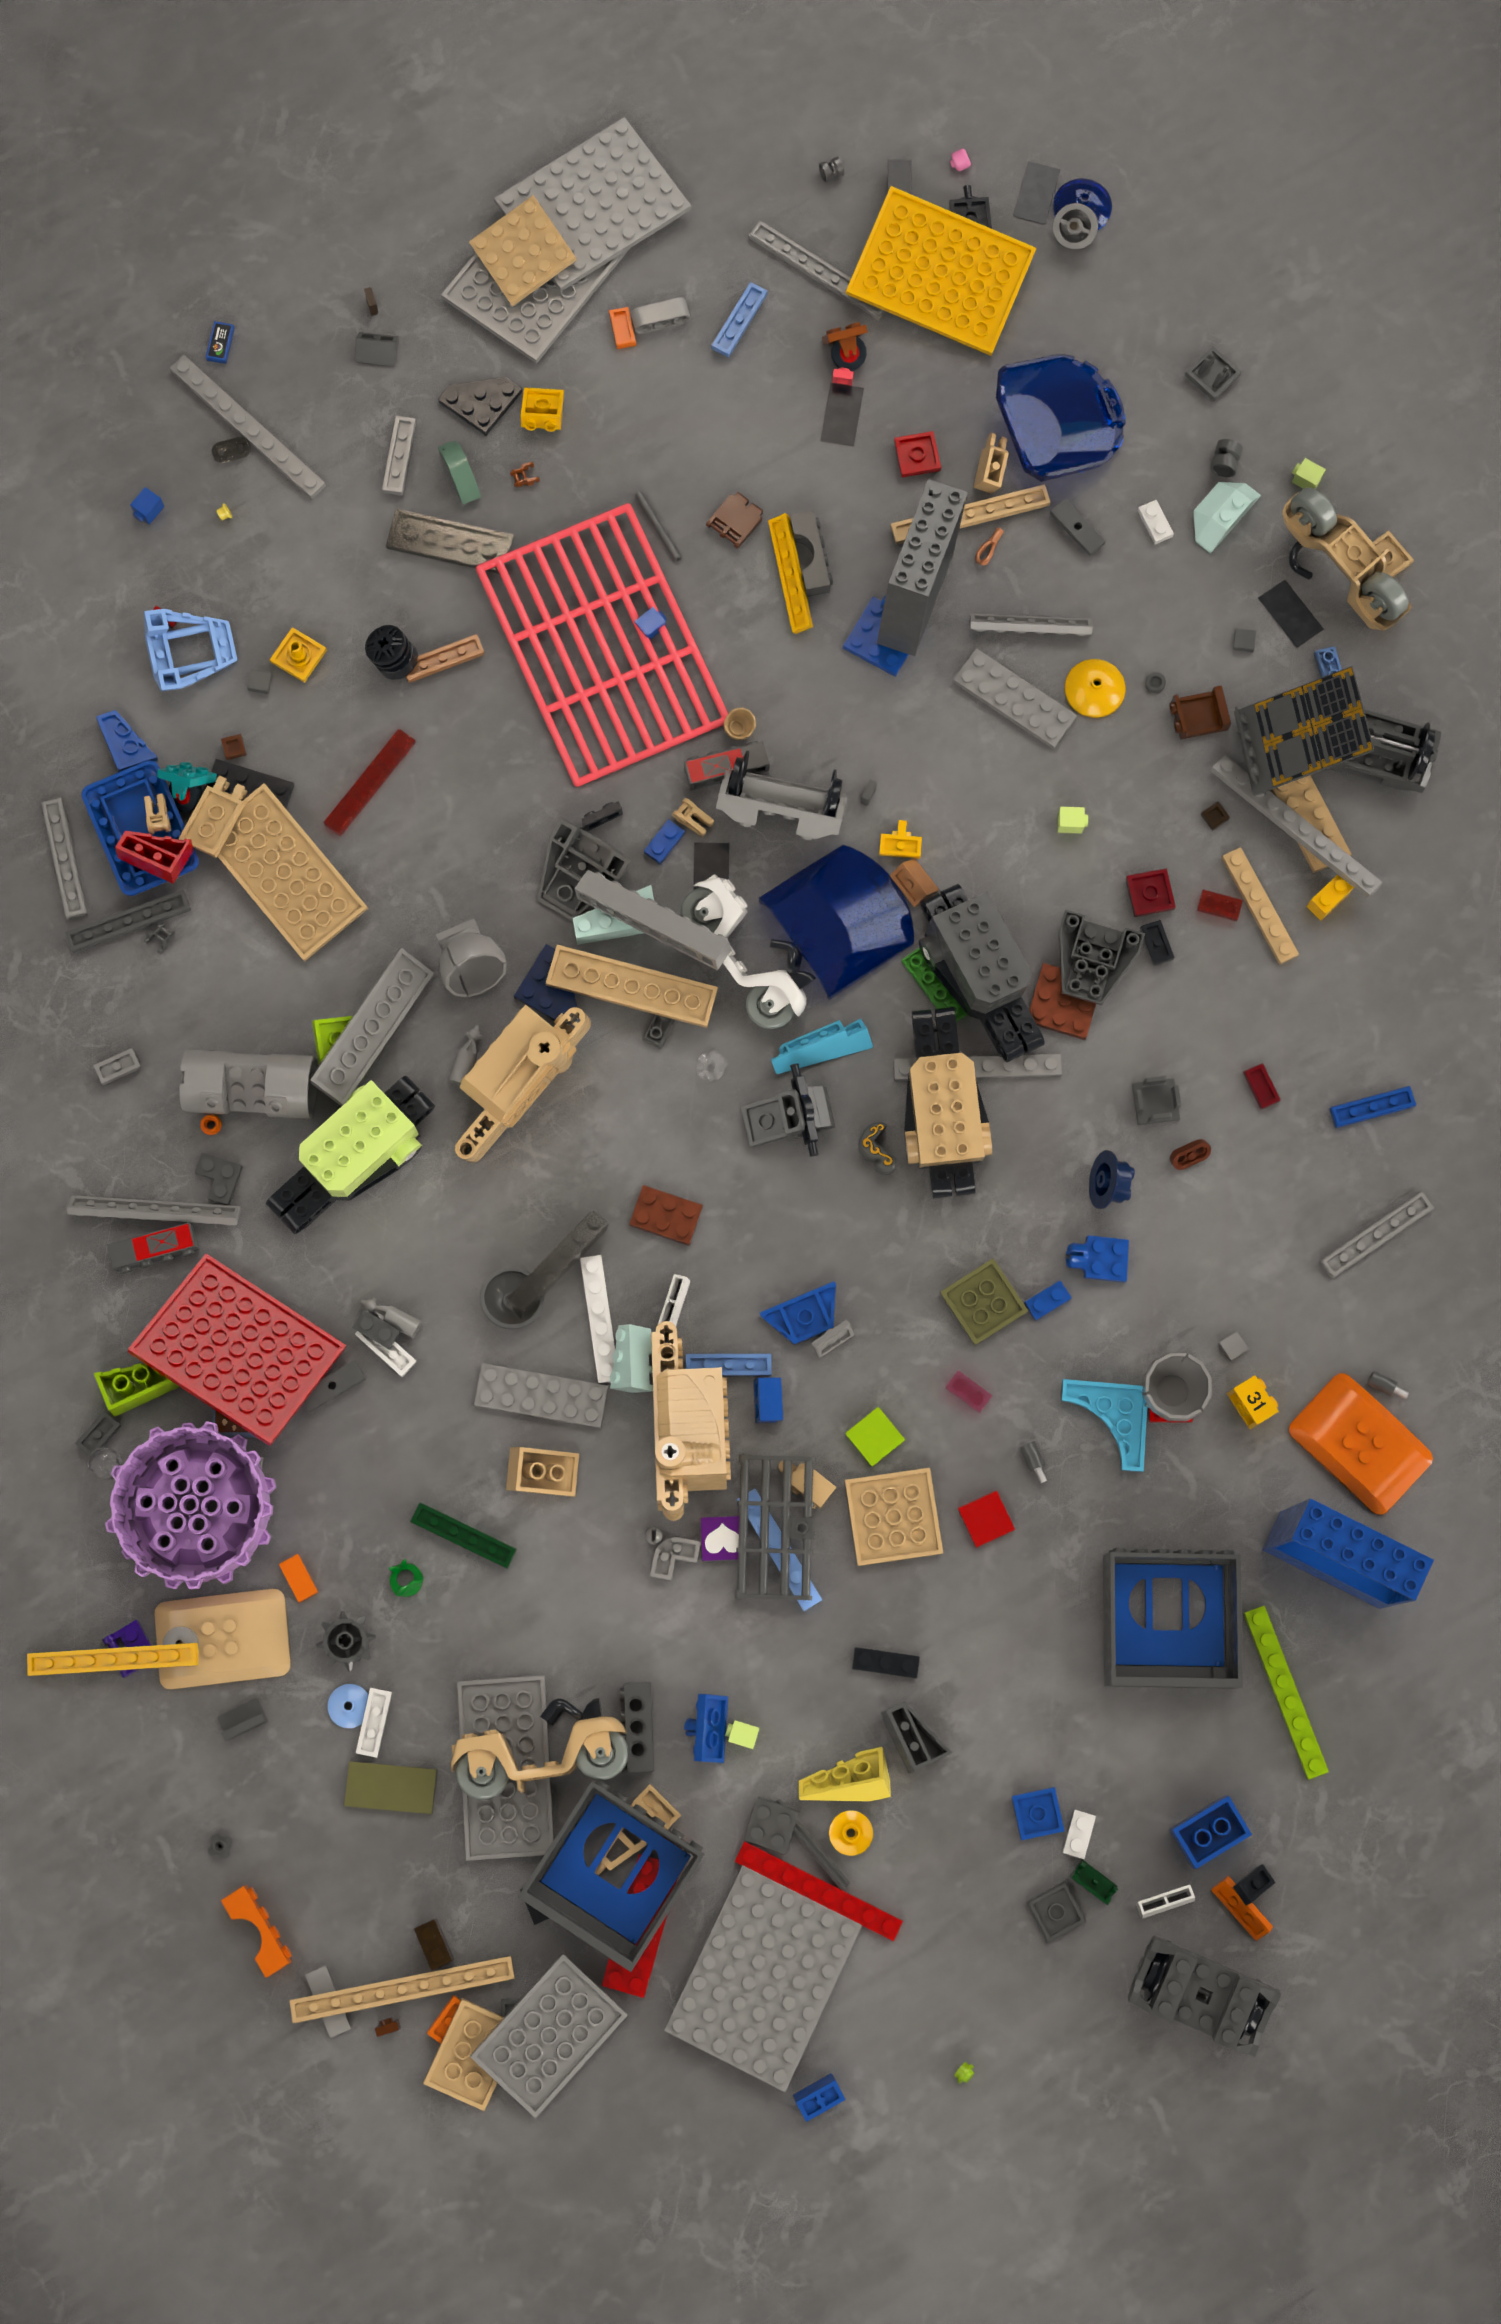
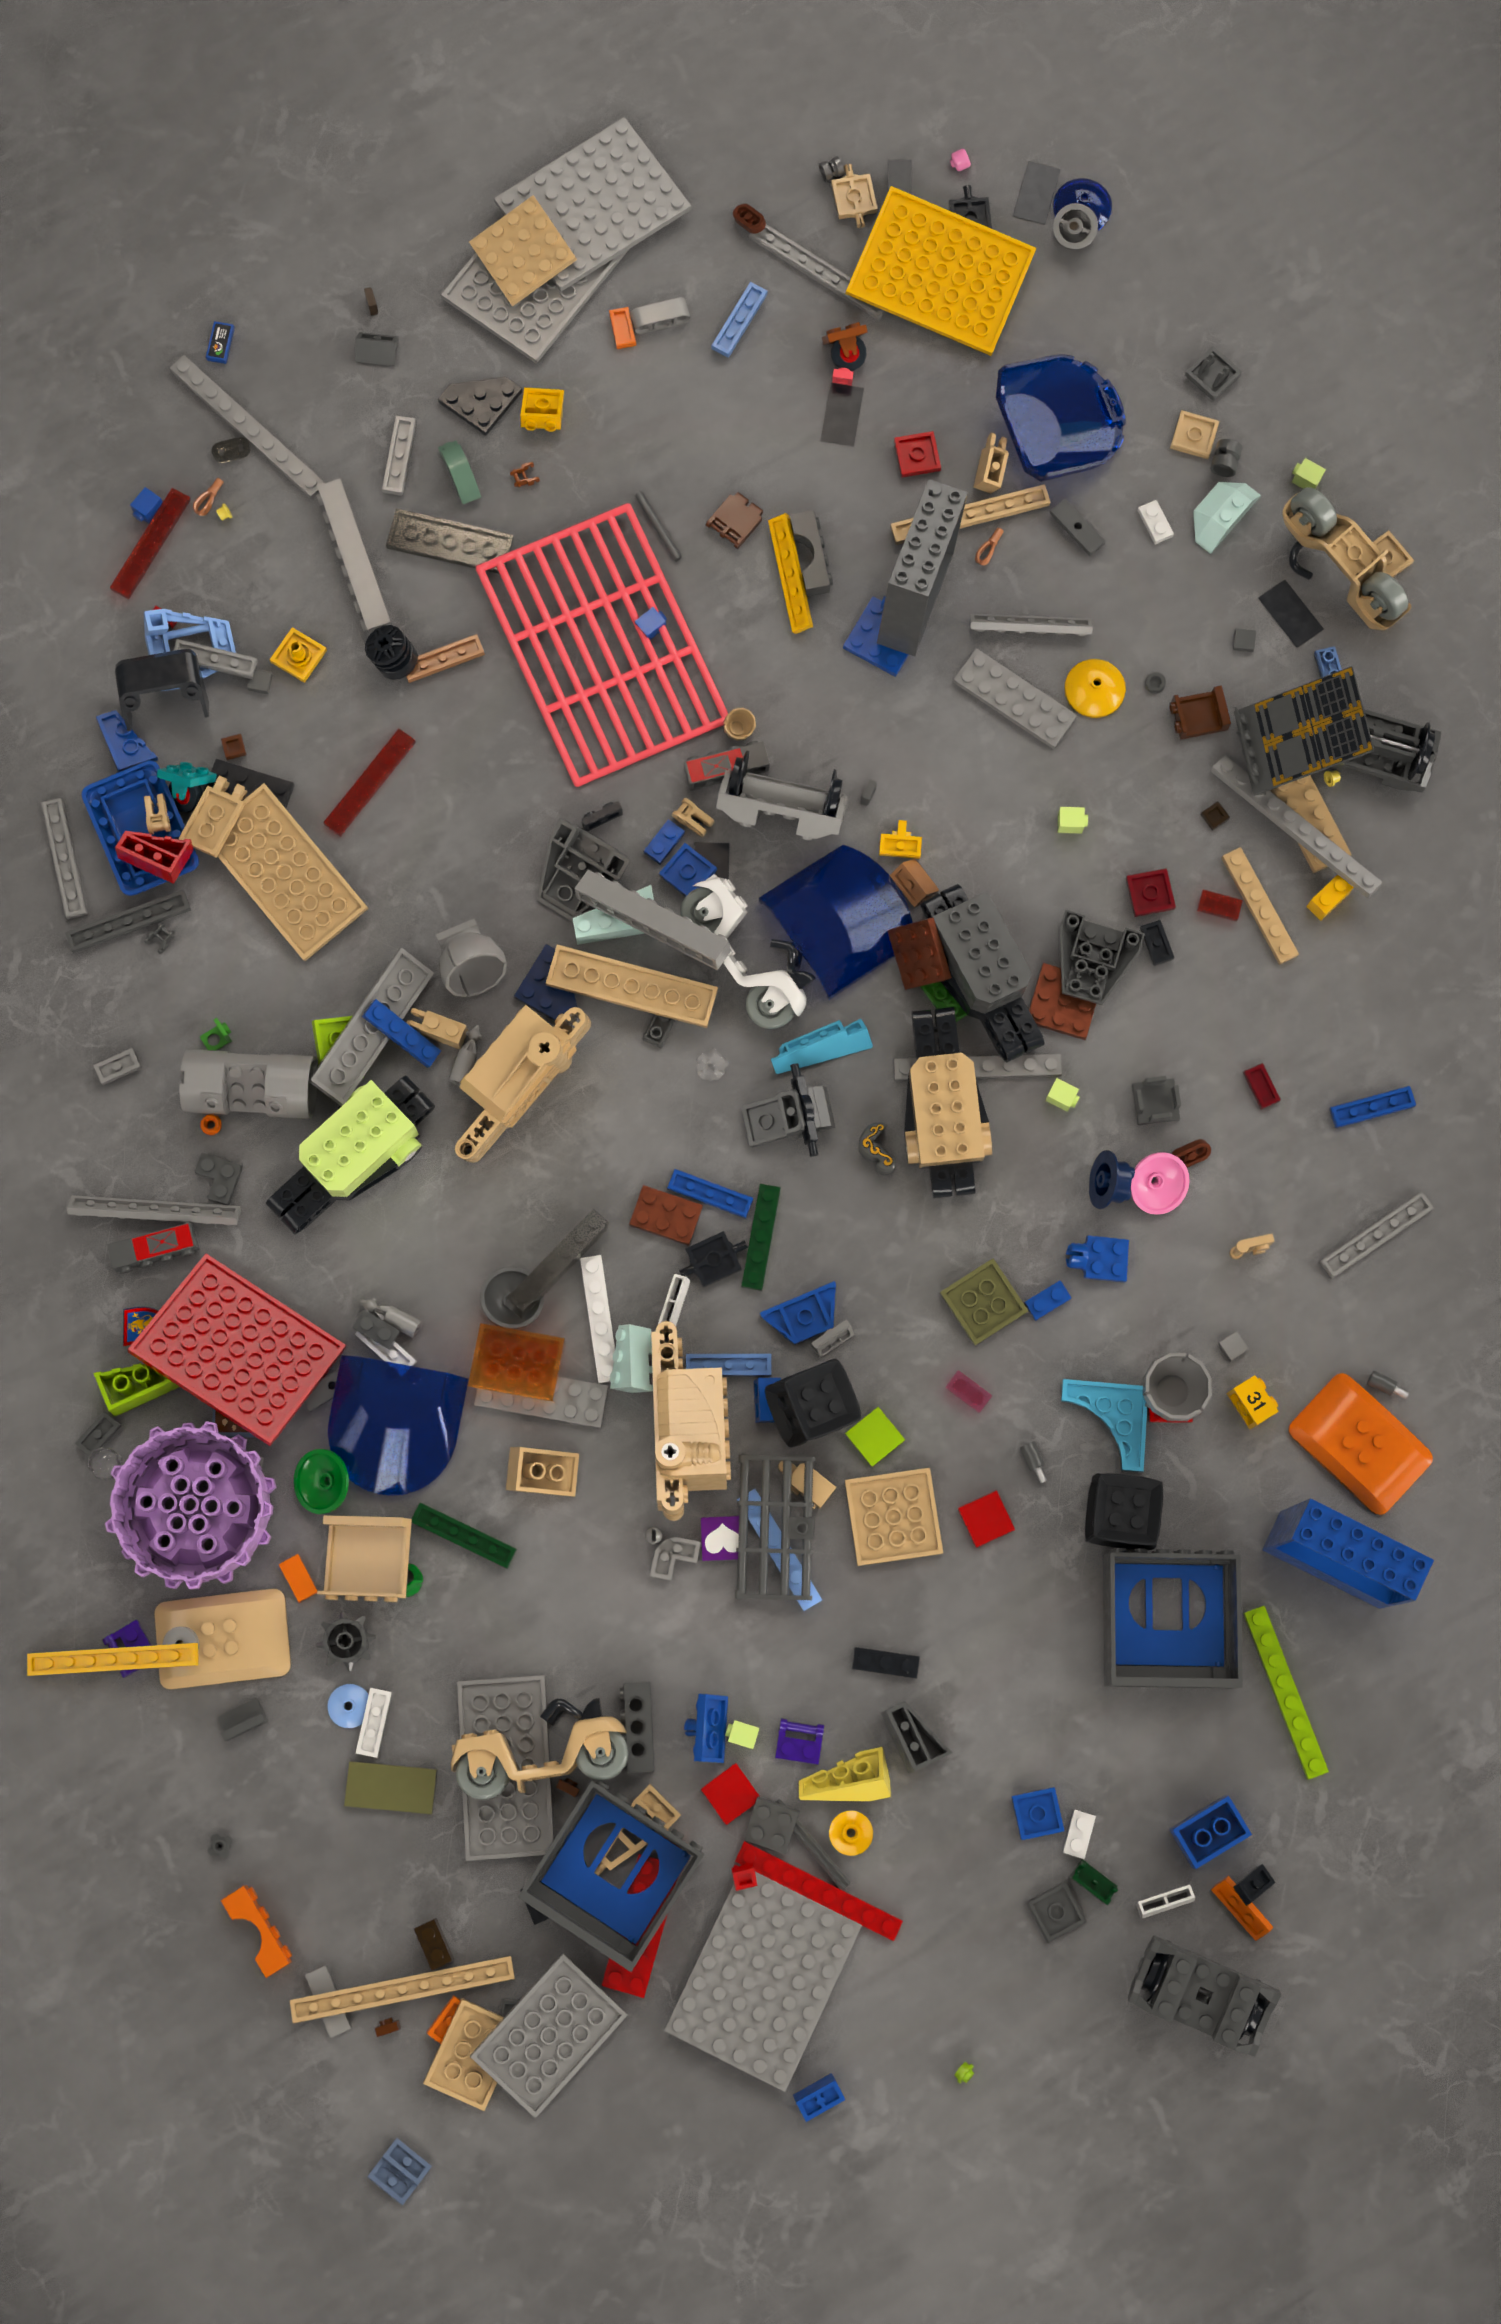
none -> clear red plate [110,488,191,600]
none -> black windscreen [115,649,209,731]
none -> shield [123,1307,159,1346]
none -> light grey tile [173,639,257,680]
none -> nougat piece [193,478,224,516]
none -> bright green bracket [200,1018,232,1051]
none -> green dish [294,1449,349,1514]
none -> light grey brick [316,479,391,635]
none -> tan panel [317,1515,412,1602]
none -> clear blue windscreen [328,1355,469,1496]
none -> blue plate [362,999,441,1068]
none -> sand blue slope [367,2138,432,2206]
none -> tan hinge [406,1008,468,1049]
none -> clear orange slope [468,1323,566,1402]
none -> reddish brown plate [556,1777,580,1798]
none -> blue plate [659,843,717,897]
none -> blue tile [667,1169,753,1219]
none -> black plate [679,1231,748,1288]
none -> red tile [701,1763,759,1825]
none -> red tile [731,1862,757,1891]
none -> copper plate [733,204,766,234]
none -> dark green plate [741,1184,781,1291]
none -> black piece [765,1359,861,1448]
none -> dark purple plate [775,1718,824,1765]
none -> tan plate [831,164,878,228]
none -> copper plate [887,917,952,990]
none -> yellowish green brick [1045,1078,1080,1112]
none -> black piece [1085,1473,1163,1550]
none -> bright pink dish [1130,1152,1189,1215]
none -> tan tile [1170,410,1219,459]
none -> tan plate [1229,1233,1275,1259]
none -> light yellow piece [1324,770,1341,787]

